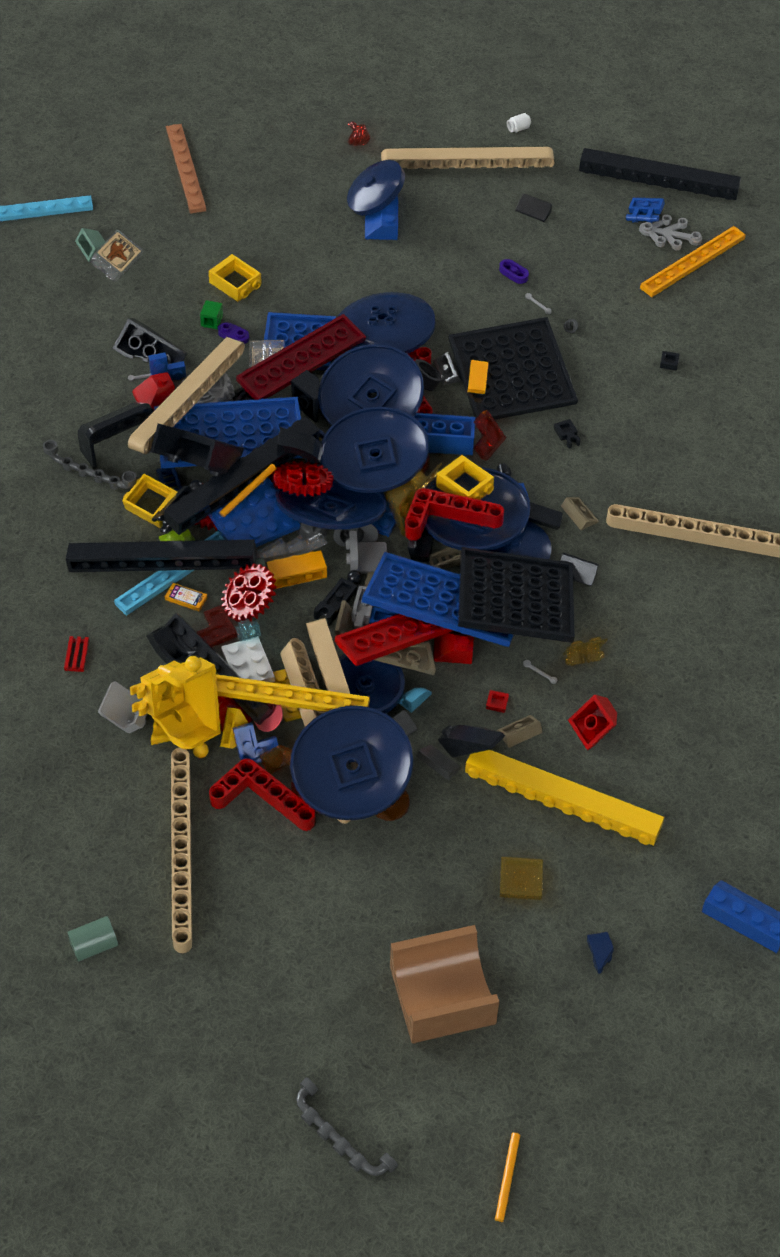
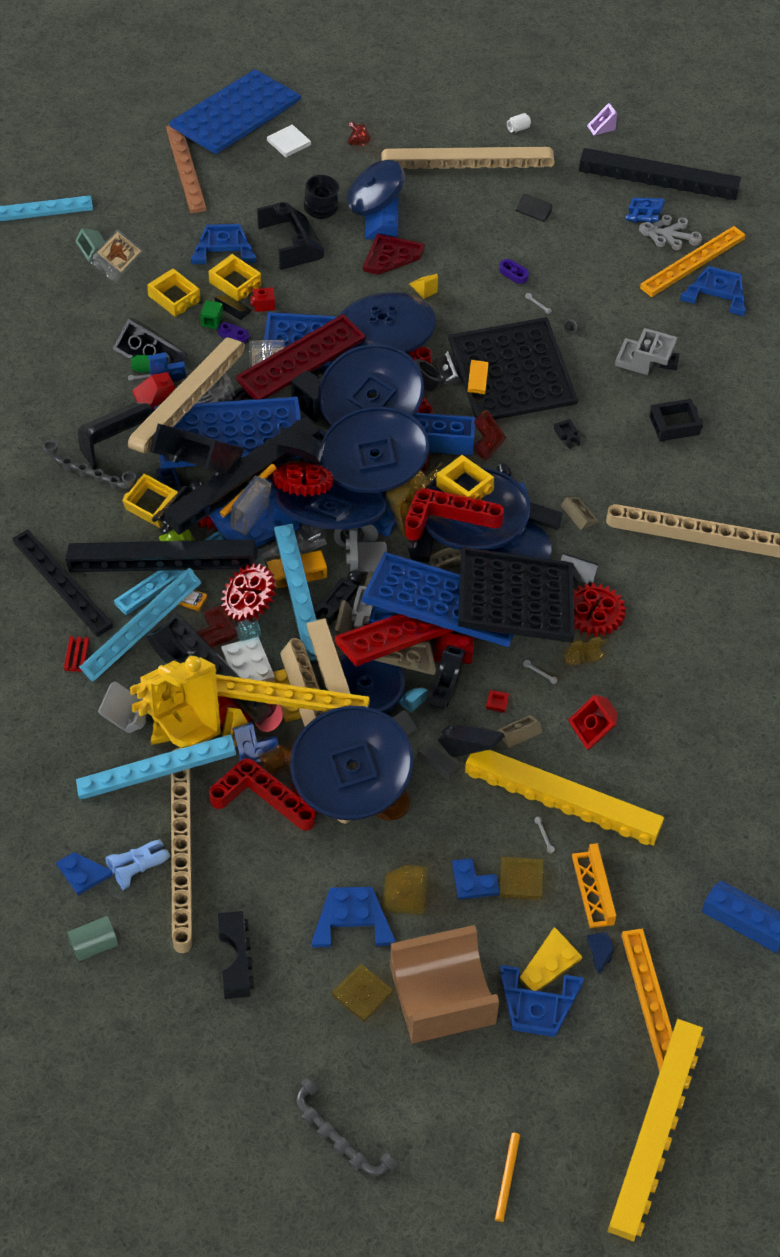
none -> black plate [12,529,113,637]
none -> blue wing [56,852,113,895]
none -> medium azure plate [76,734,236,799]
none -> medium azure plate [79,568,202,681]
none -> light blue piece [105,839,171,890]
none -> green brick [131,355,150,373]
none -> yellow window [147,269,201,317]
none -> blue plate [170,69,301,154]
none -> blue wing [191,224,256,264]
none -> black slope [214,295,252,320]
none -> black arch [217,911,254,999]
none -> clear brick [230,475,271,536]
none -> red brick [250,287,275,312]
none -> black windscreen [257,202,324,270]
none -> white tile [267,125,311,157]
none -> medium azure plate [274,524,317,662]
none -> black wheel [304,175,340,219]
none -> blue wing [312,887,395,948]
none -> clear yellow plate [332,964,393,1022]
none -> dark red plate [363,234,425,275]
none -> clear yellow slope [382,865,428,915]
none -> yellow slope [409,274,438,299]
none -> black arch [425,645,466,708]
none -> blue plate [452,858,500,900]
none -> blue wing [500,965,584,1037]
none -> yellow wing [520,927,582,991]
none -> light grey hinge [535,816,555,854]
none -> light orange fence [572,843,616,928]
none -> red gear [573,583,626,637]
none -> lavender slope [587,103,618,135]
none -> yellow brick [607,1019,705,1242]
none -> light grey bracket [615,328,677,375]
none -> light orange plate [621,928,685,1089]
none -> black window [649,399,703,442]
none -> blue wing [680,266,746,316]

